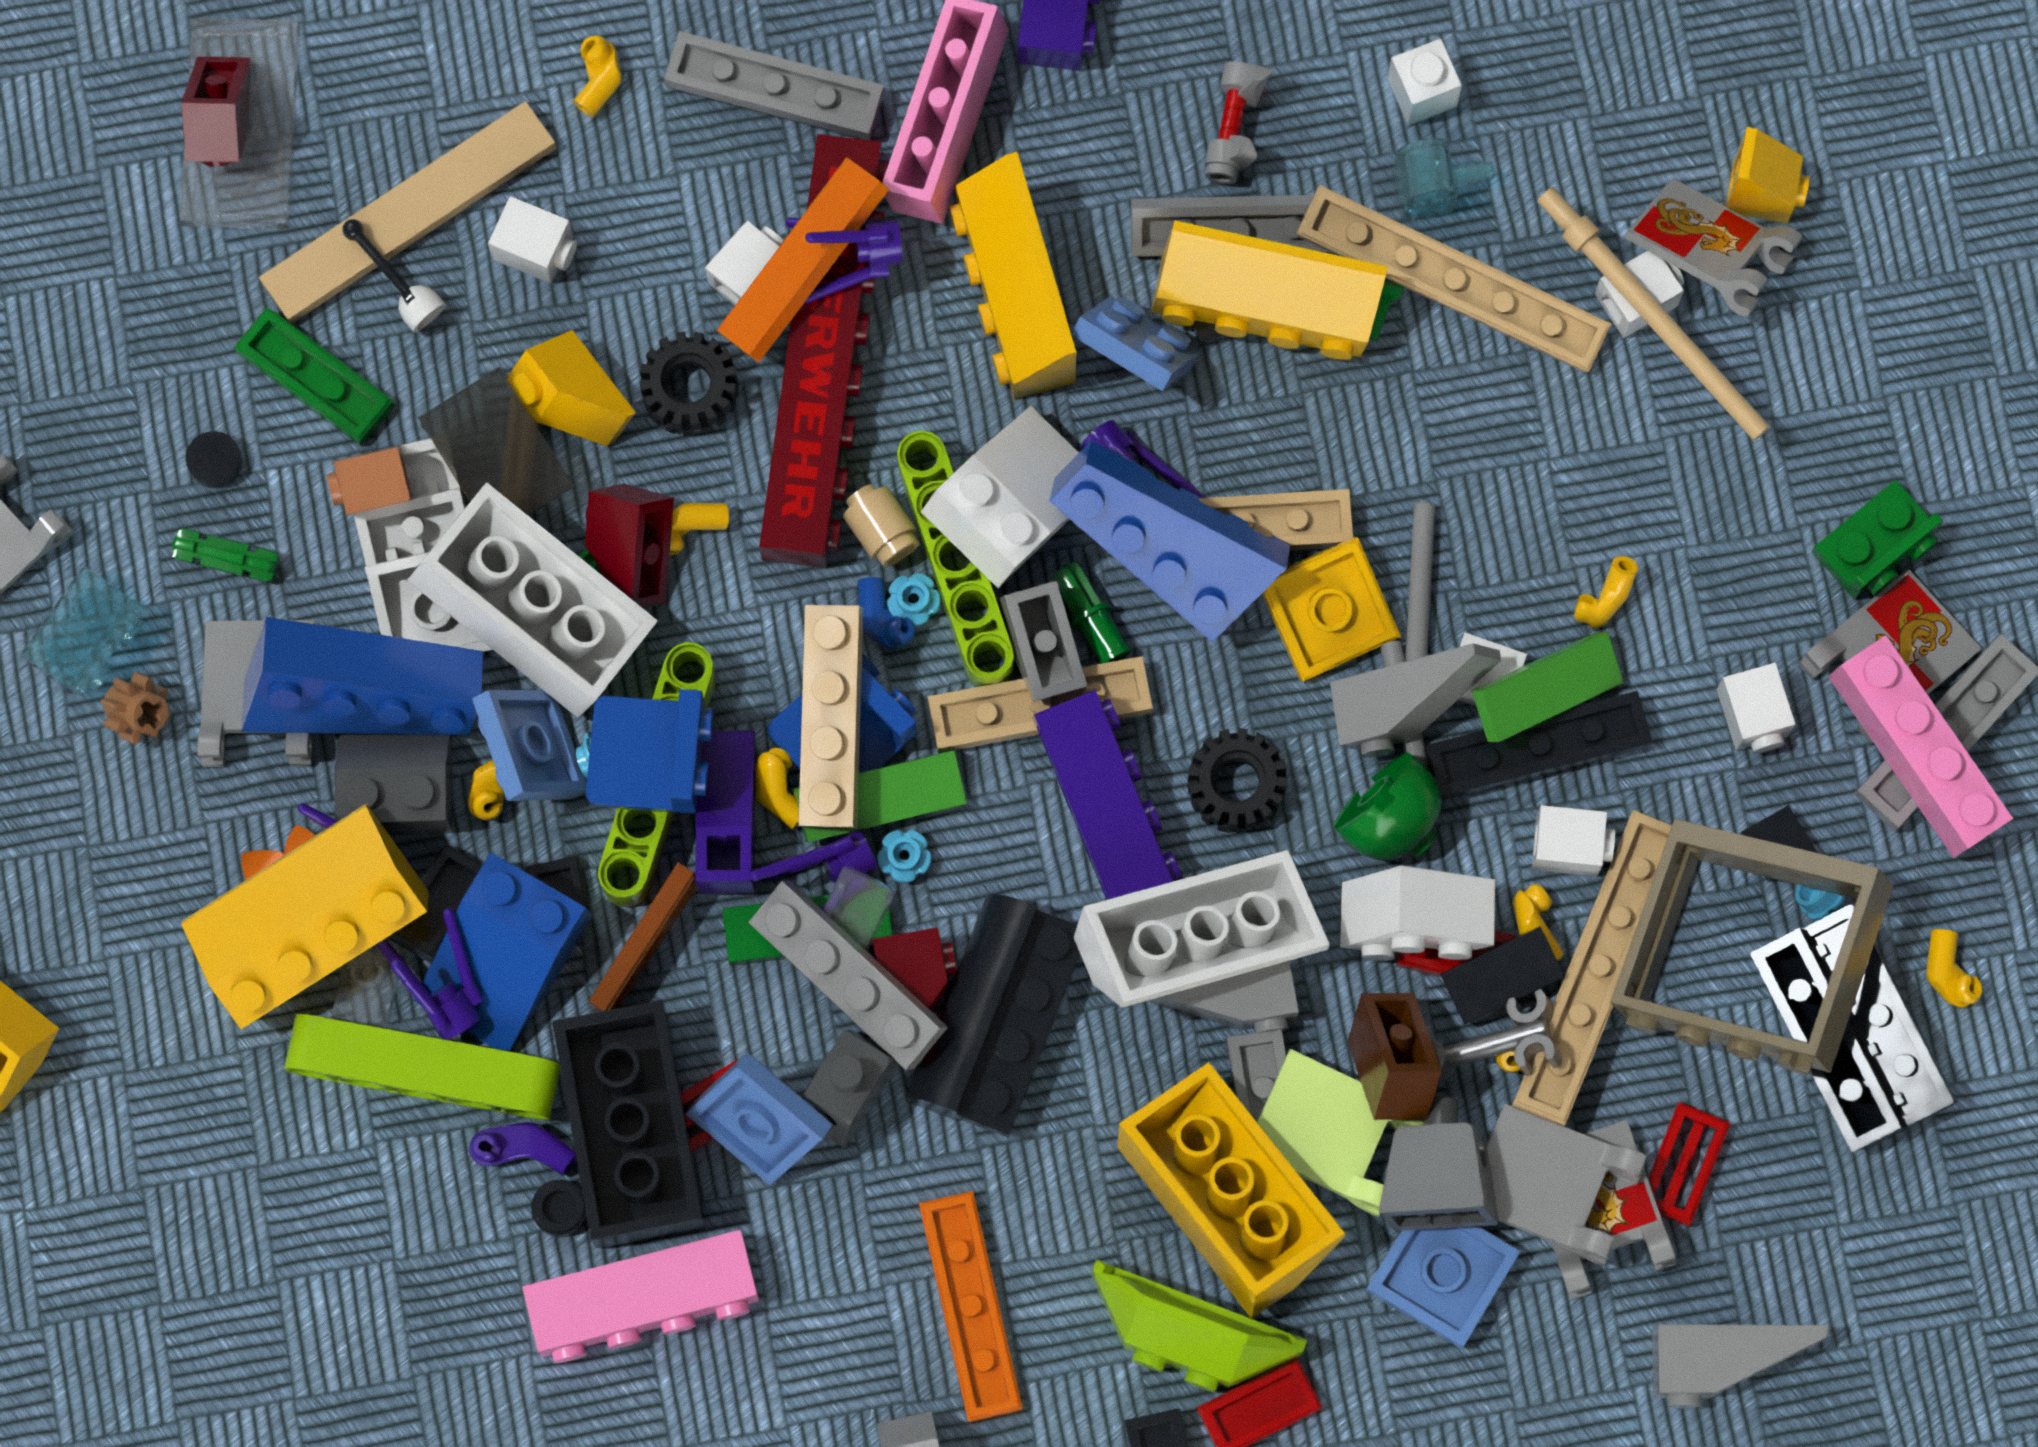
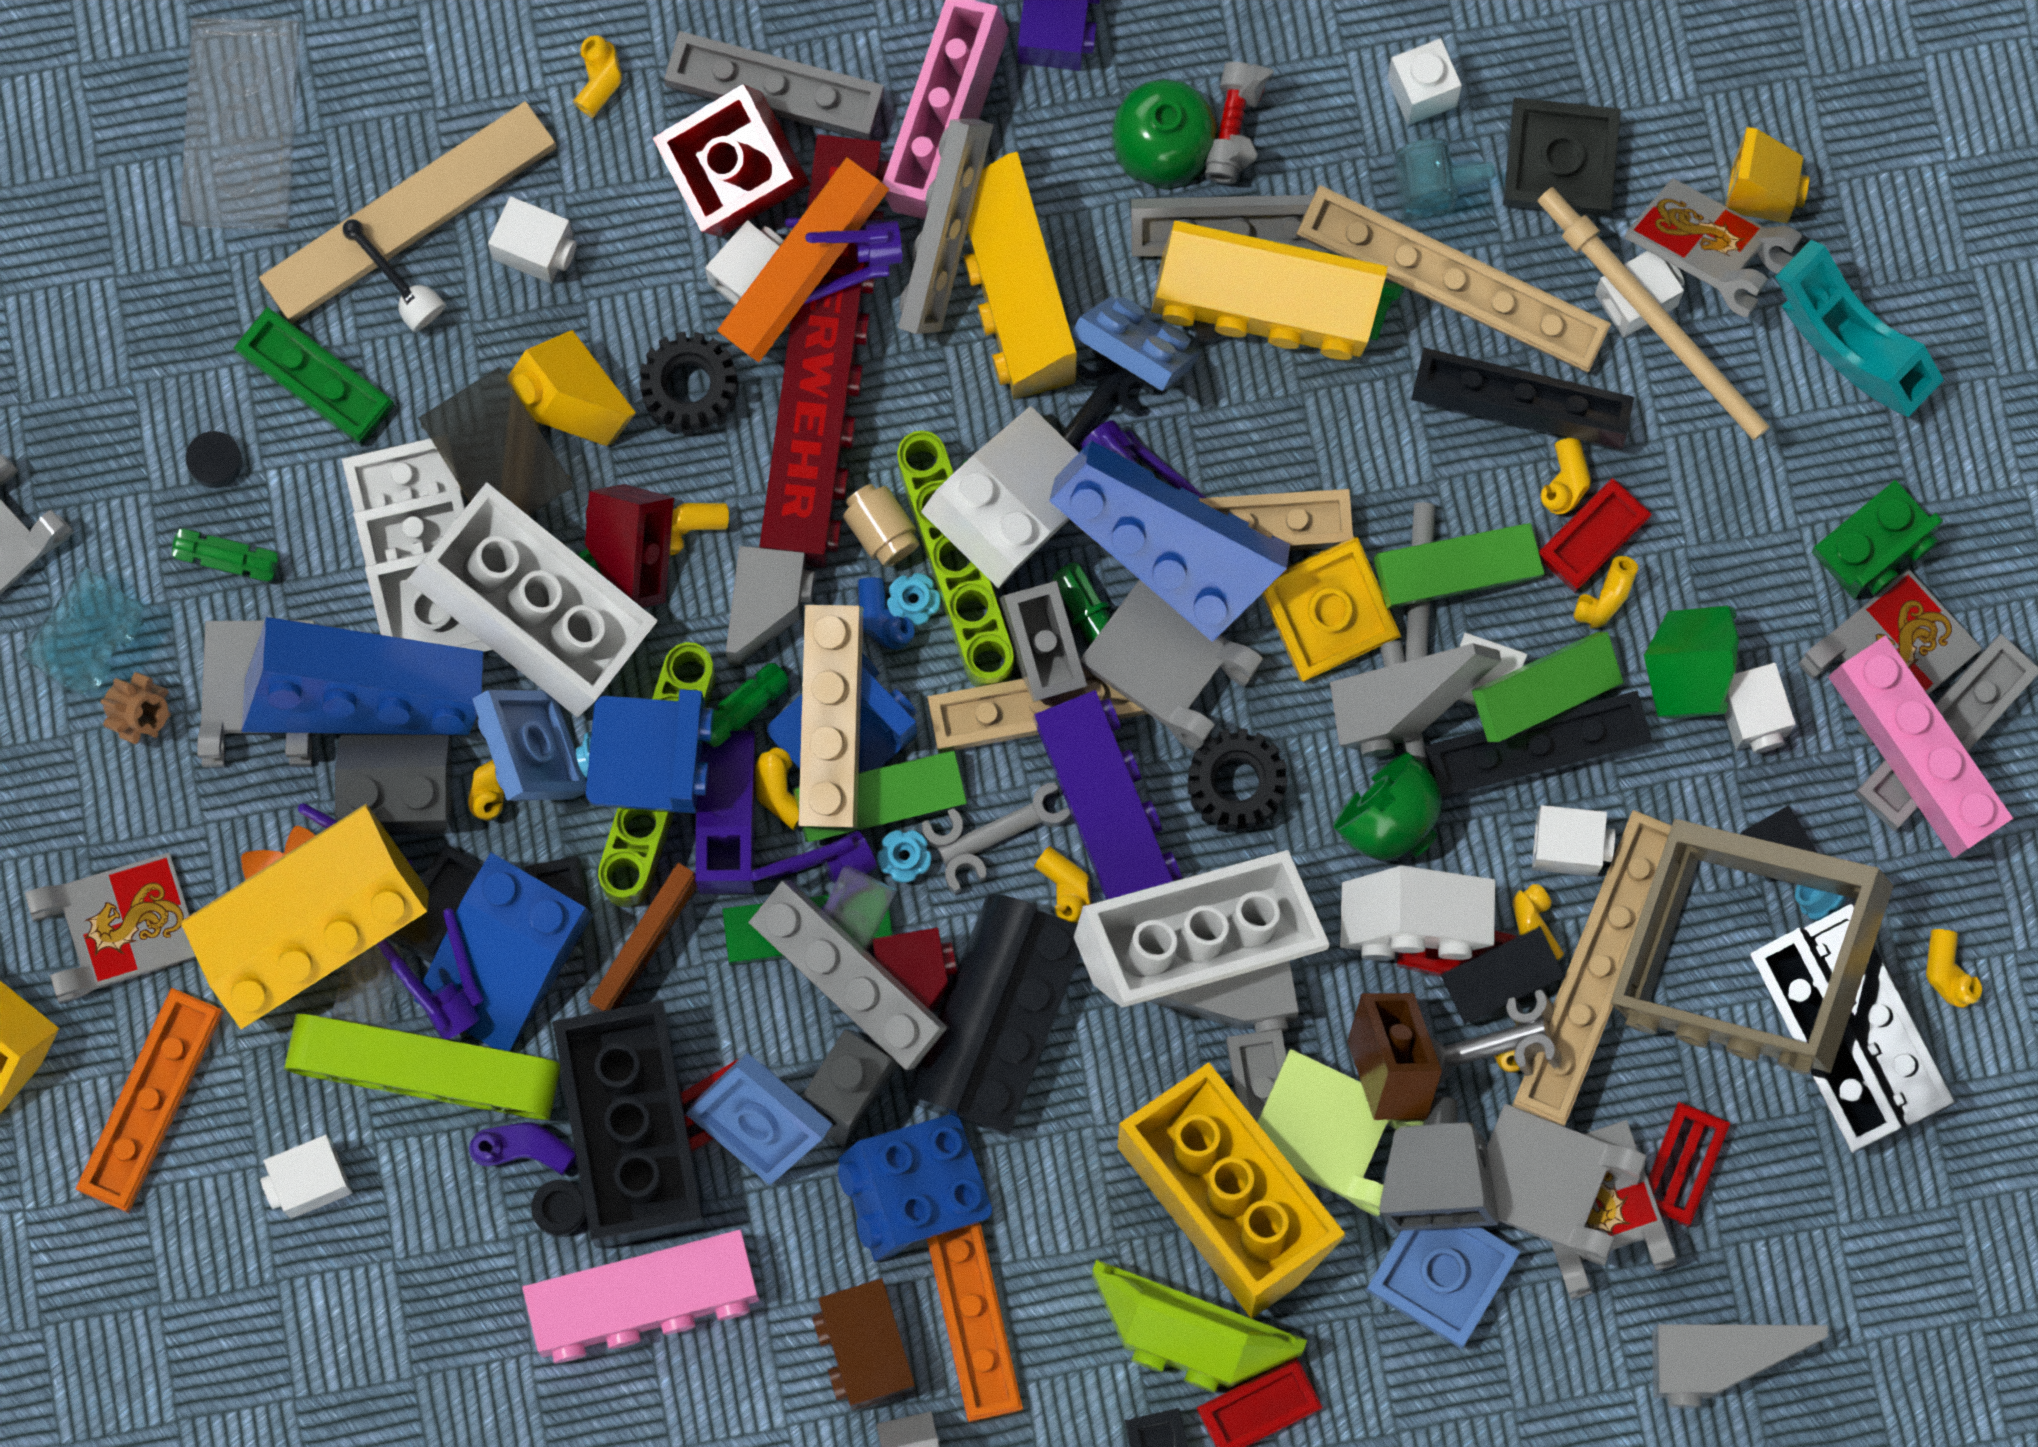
dark red slope [181,56,251,167] -> none
nougat brick [327,445,413,515] -> none
none -> flag [25,852,196,1004]
none -> orange tile [75,987,224,1214]
none -> white brick [260,1135,353,1219]
none -> red brick [653,84,810,237]
none -> green axle [706,663,789,747]
none -> light grey slope [726,546,815,665]
none -> reddish brown brick [811,1278,916,1411]
none -> blue bracket [837,1114,992,1262]
none -> light grey plate [898,118,994,334]
none -> light grey bar [922,783,1071,895]
none -> yellow arm [1034,846,1092,924]
none -> black bar [1060,349,1156,450]
none -> light grey flag [1080,579,1263,752]
none -> green cylinder [1111,78,1218,190]
none -> bright green tile [1373,523,1544,610]
none -> black plate [1411,347,1634,450]
none -> pearl dark grey plate [1503,97,1621,217]
none -> red tile [1539,477,1652,594]
none -> yellow arm [1540,437,1591,515]
none -> green slope [1644,605,1739,719]
none -> teal arch [1775,239,1944,417]

